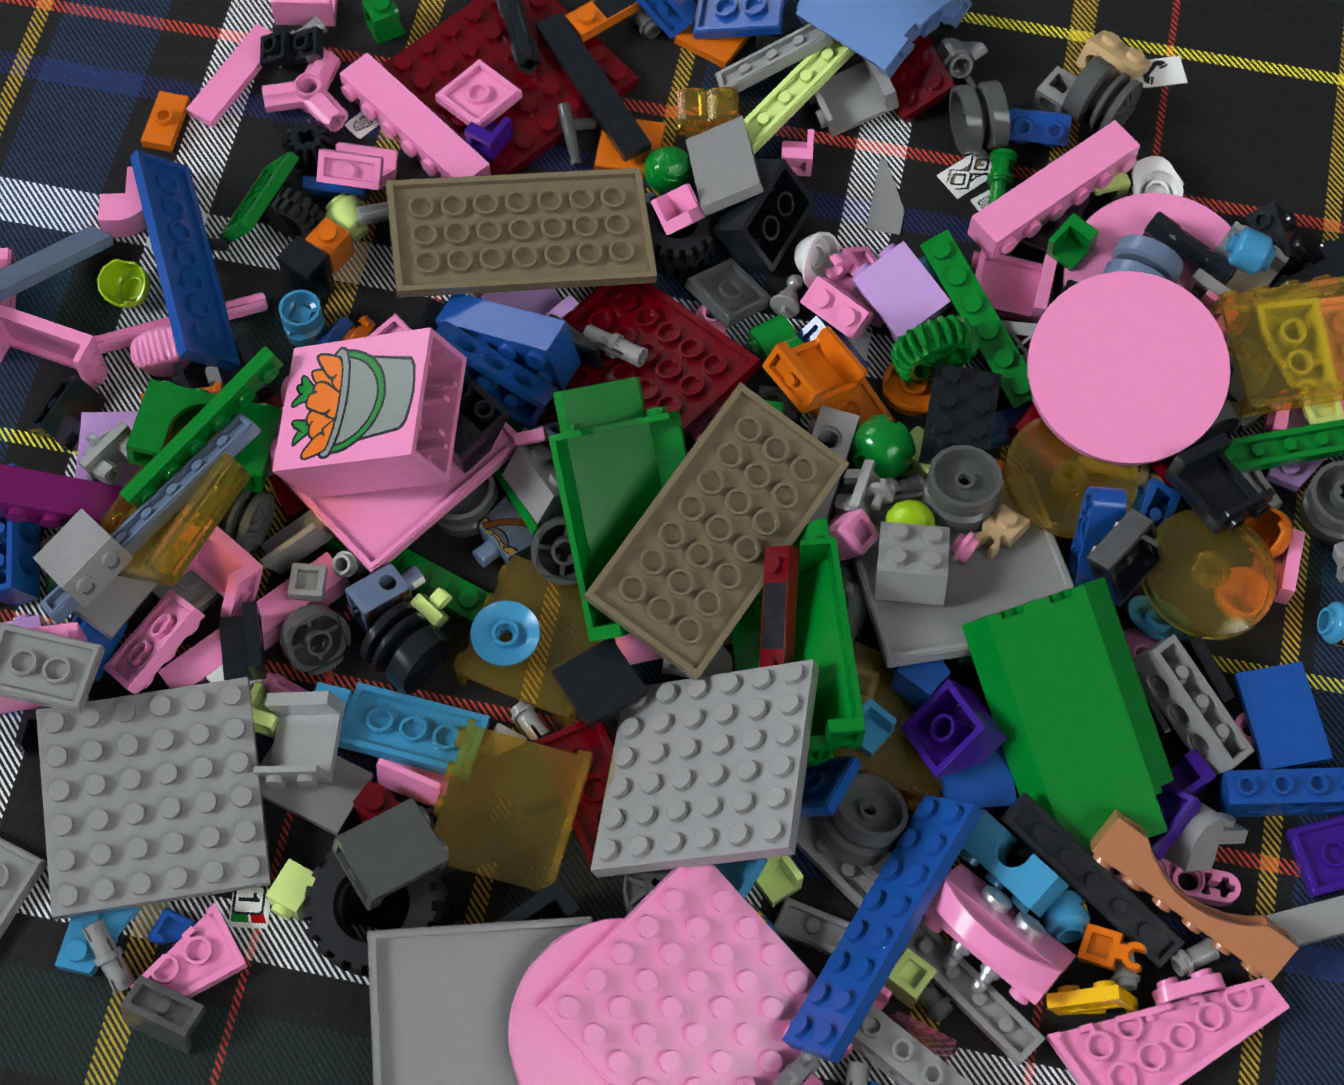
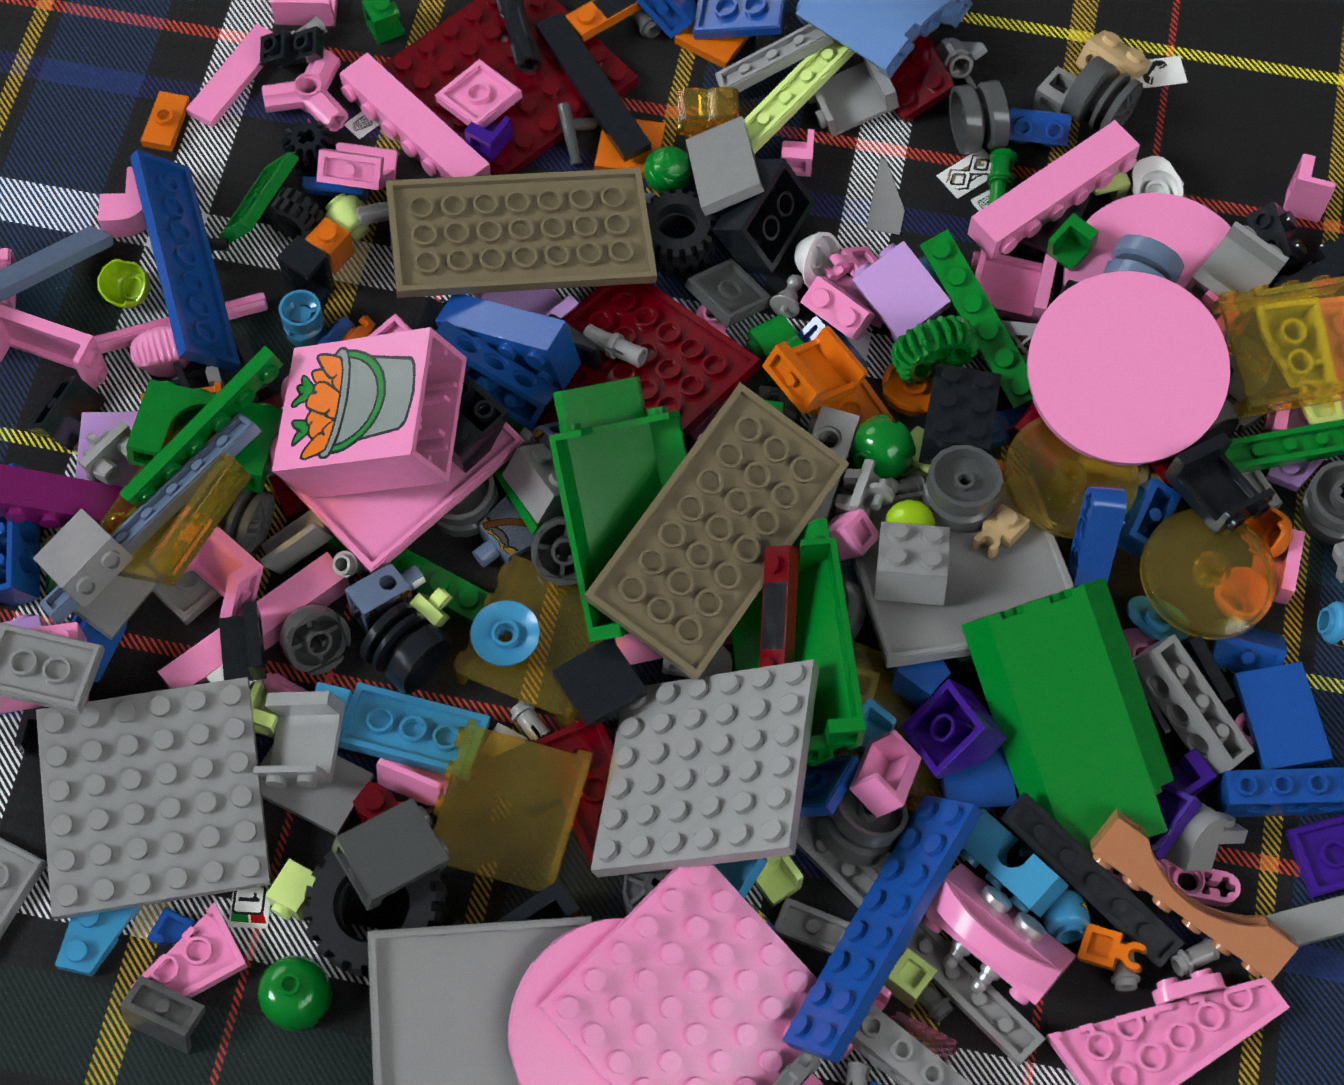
light grey pin [81,919,135,995] -> none
bright pink plate [103,589,205,695] -> none
light grey plate [287,563,328,602] -> none
bright pink tile [513,427,548,447] -> none
bright pink panel [651,183,705,235] -> none
bright pink plate [950,531,980,564] -> none
yellow wing [1046,980,1139,1015] -> none
black piece [1087,508,1164,607] -> none
black axle [1143,211,1237,286] -> none
dark azure head [1224,227,1277,275] -> none
none -> green cylinder [258,955,333,1032]
none -> bright pink panel [849,730,922,818]
none -> blue panel [1211,620,1287,672]
none -> bright pink panel [1283,153,1336,222]

